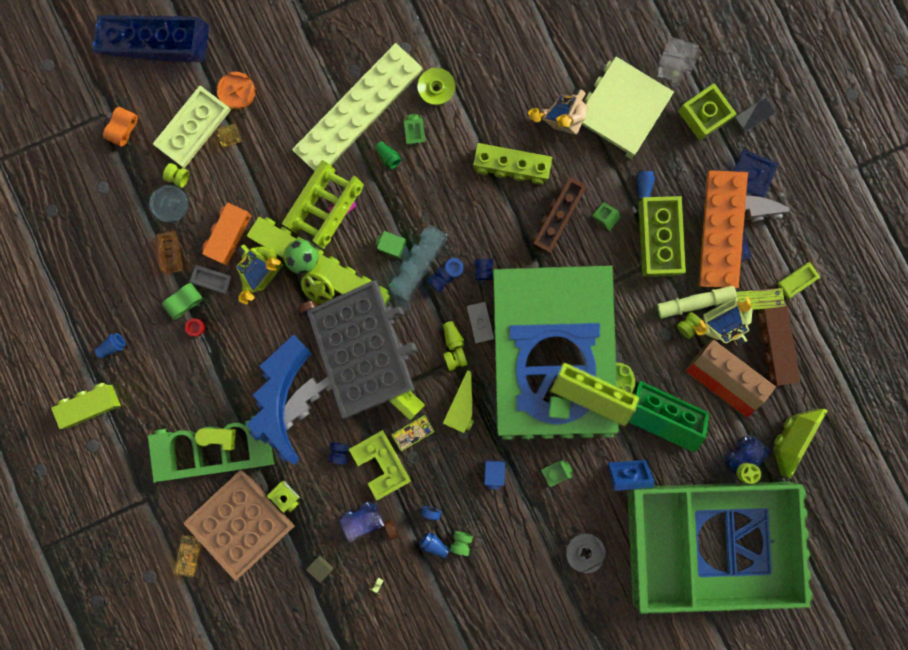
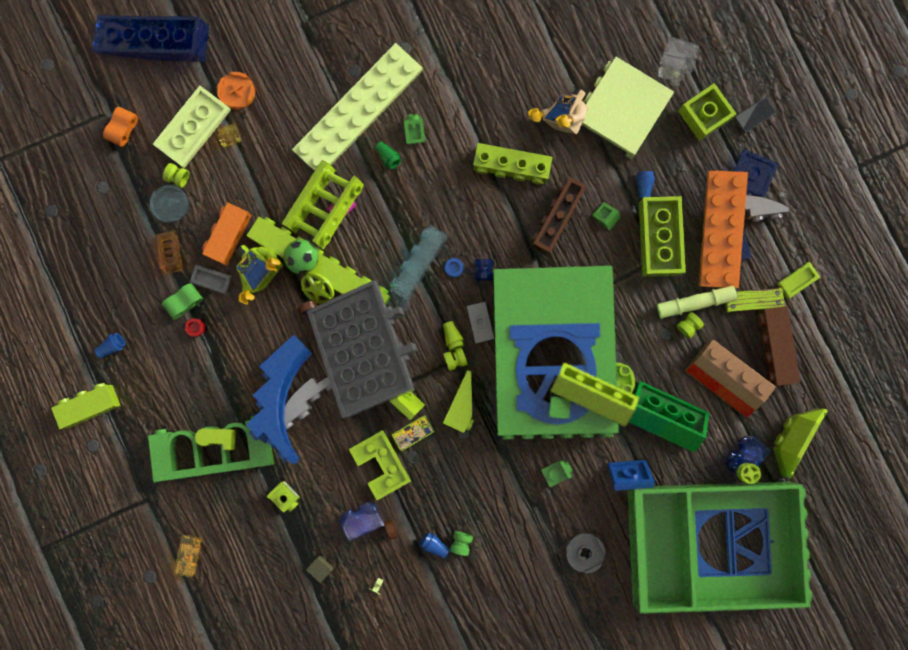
medium nougat plate [183,469,295,581] -> none
clear blue wheel [327,442,350,464] -> none
bright green brick [376,231,406,259] -> none
lime dish [418,68,455,105] -> none
blue tile [421,506,441,520] -> none
clear blue wheel [427,267,453,293] -> none
blue brick [484,460,505,489] -> none
torso [693,297,752,346] -> none

